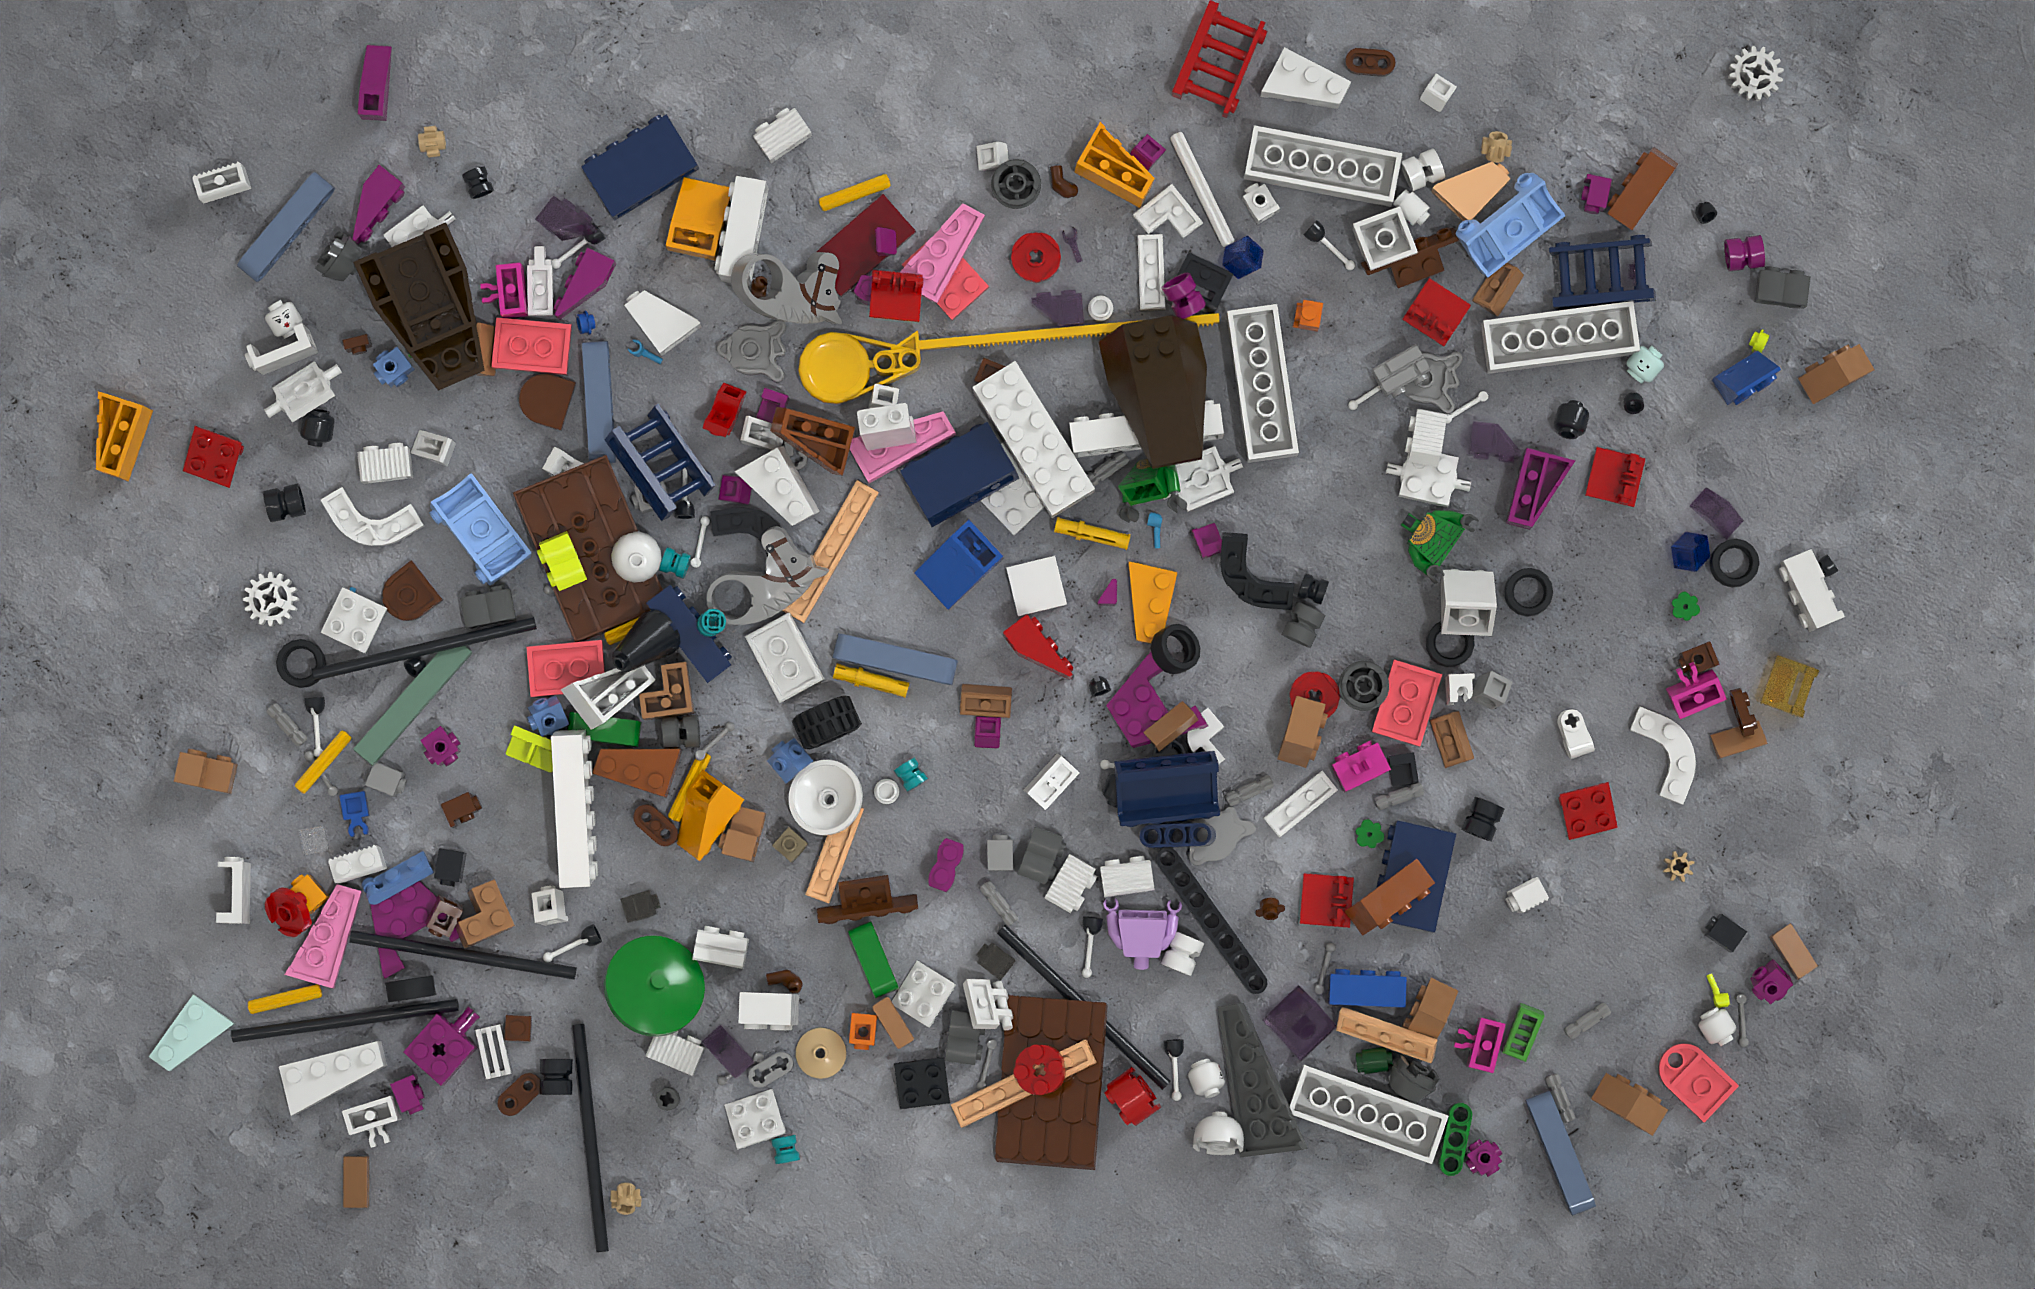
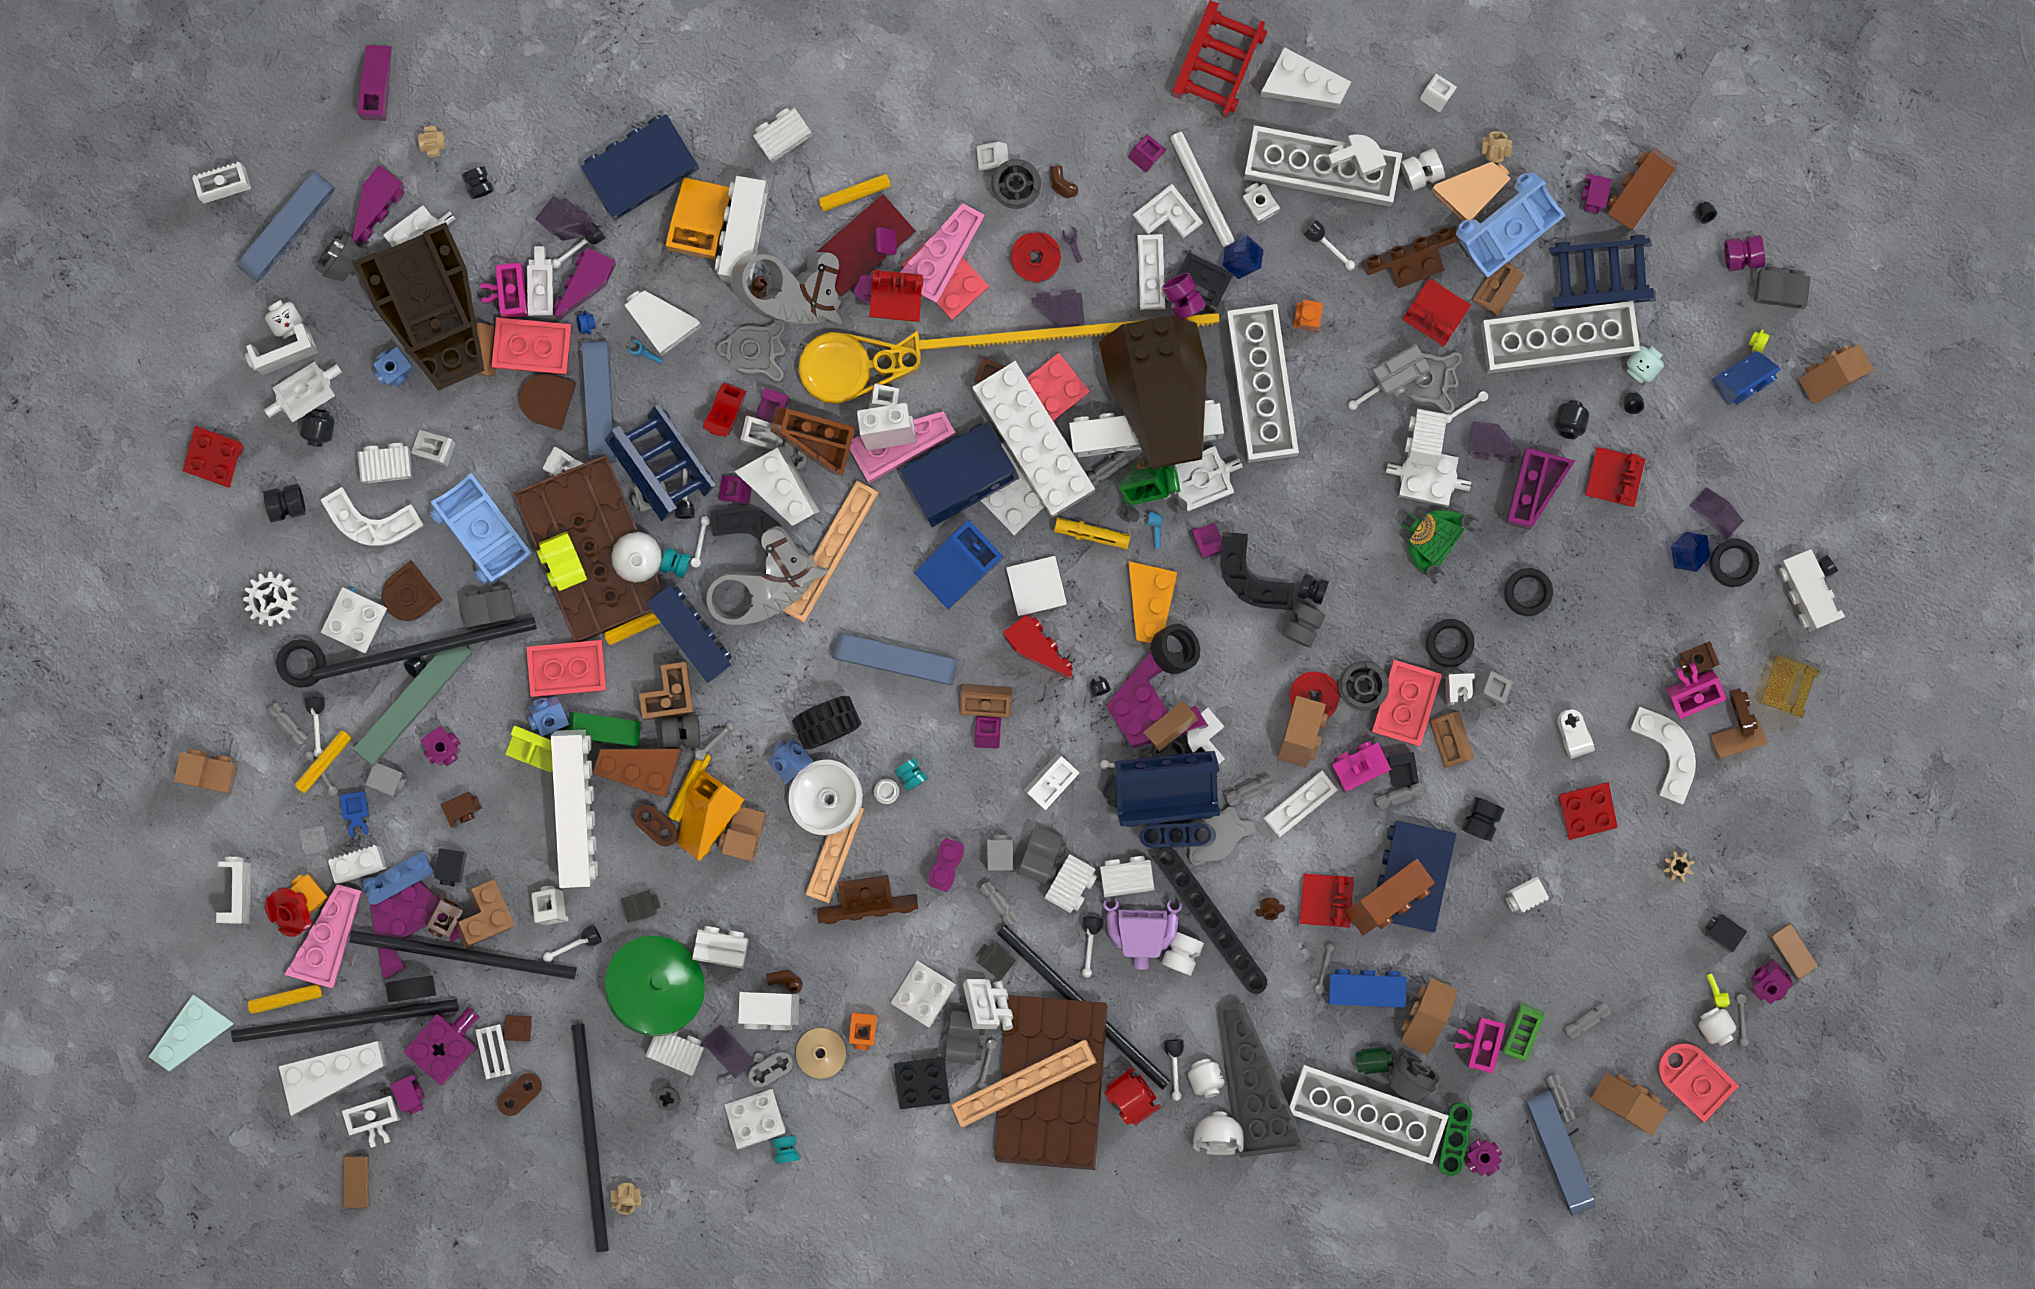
light orange wedge [96,391,153,482] -> none
reddish brown plate [342,334,372,355] -> none
black wheel [539,1059,573,1095] -> none
white wedge [561,666,655,730] -> none
black cone [612,609,681,672] -> none
teal wheel [696,609,726,637] -> none
white tile [745,613,825,703] -> none
dark tan brick [772,827,809,863] -> none
yellow pin [833,663,910,698] -> none
green beam [848,921,899,998] -> none
medium nougat slope [872,997,914,1049] -> none
red plate [1013,1044,1066,1095] -> none
light orange wedge [1074,122,1155,208] -> none
white plate [1088,296,1113,321] -> none
magenta slope [1097,579,1117,606] -> none
clear purple slope [1262,985,1337,1061] -> none
light nougat tile [1336,1007,1437,1063] -> none
reddish brown plate [1345,48,1396,77] -> none
white slope [1353,206,1418,271] -> none
green plant [1355,819,1384,848] -> none
white brick [1393,189,1430,226] -> none
white slope [1441,569,1497,636] -> none
green plant [1672,592,1700,621] -> none
white gear [1728,46,1784,101] -> none
none -> coral plate [1026,353,1090,422]
none -> white brick [1327,134,1386,178]

